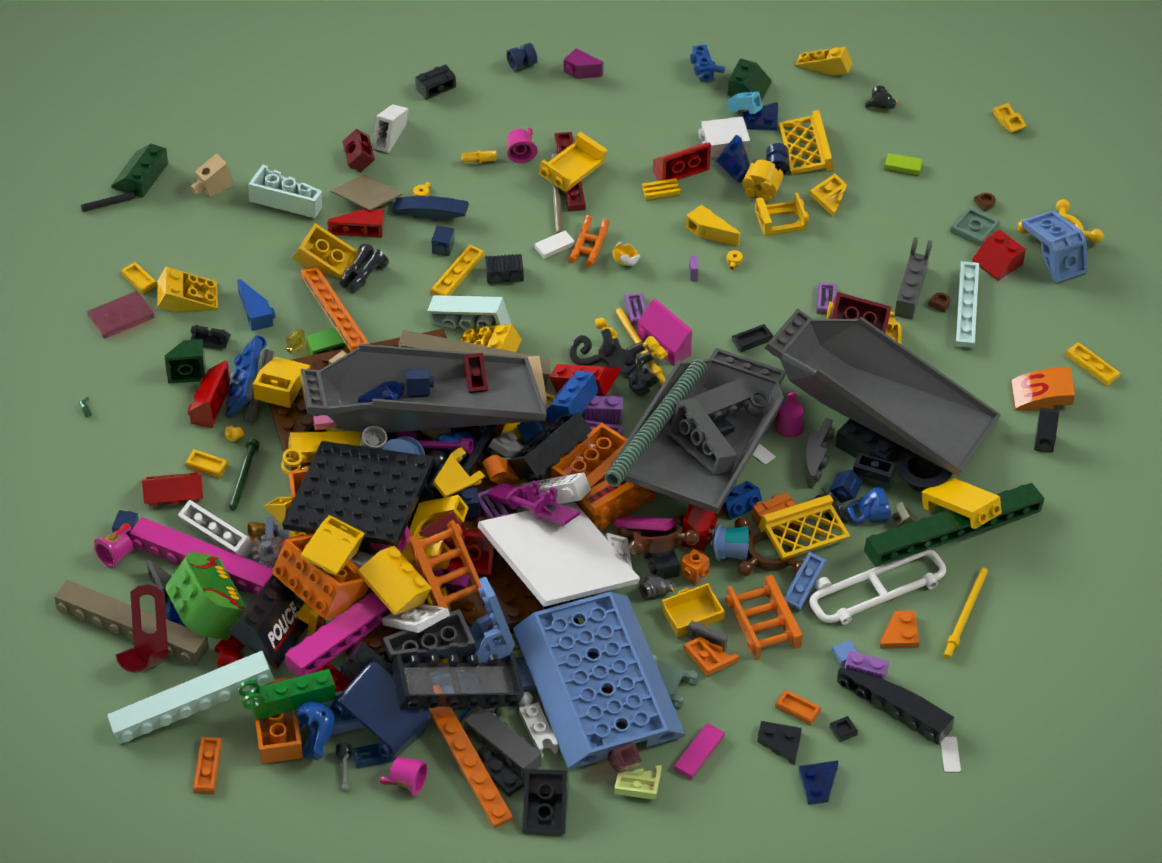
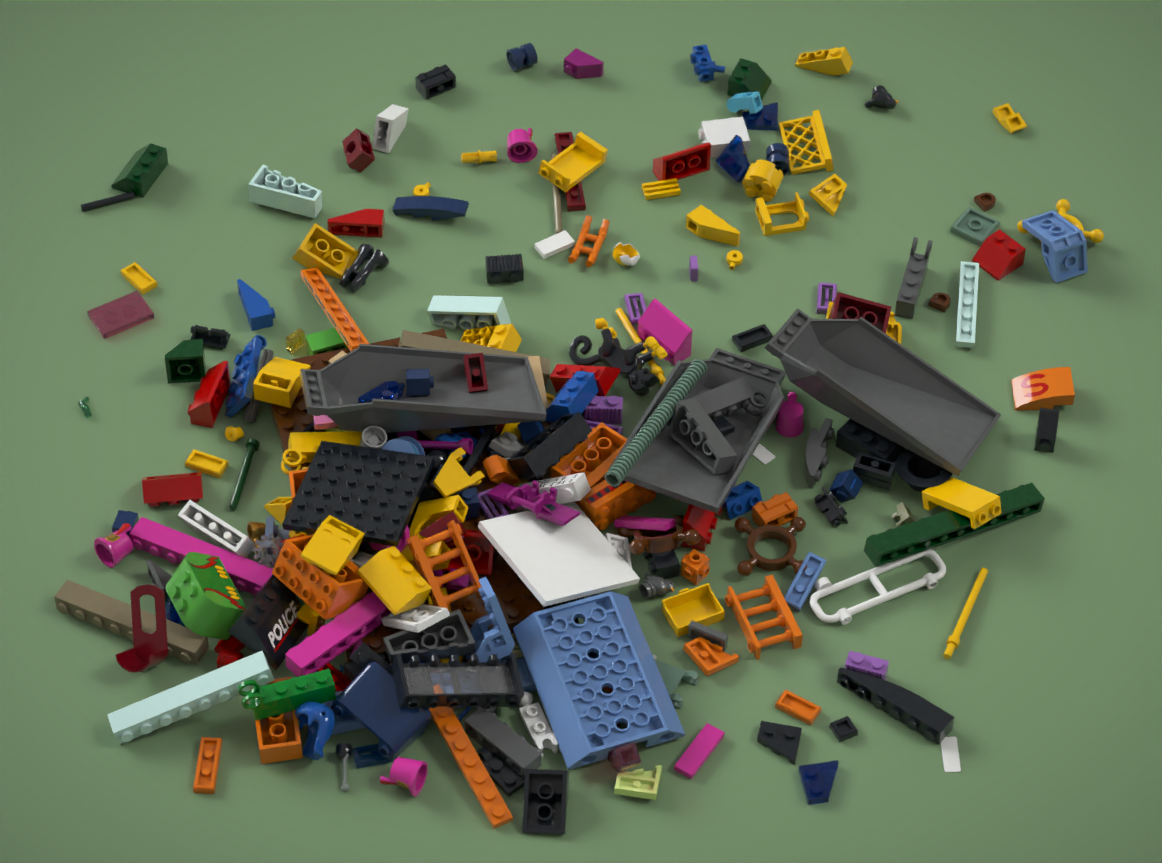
yellow slope [157,267,218,312] -> none
tan torso [190,154,234,197] -> none
dark tan piece [330,175,403,211] -> none
yellow tile [430,244,485,296] -> none
dark blue brick [432,225,455,256] -> none
medium blue hat [712,523,749,561] -> none
yellow fence [758,494,850,560] -> none
medium blue tile [832,640,857,665] -> none
blue piece [846,487,891,524] -> none
orange wing [880,610,920,649] -> none
lime tile [884,153,923,175] -> none
yellow tile [1065,342,1121,387] -> none

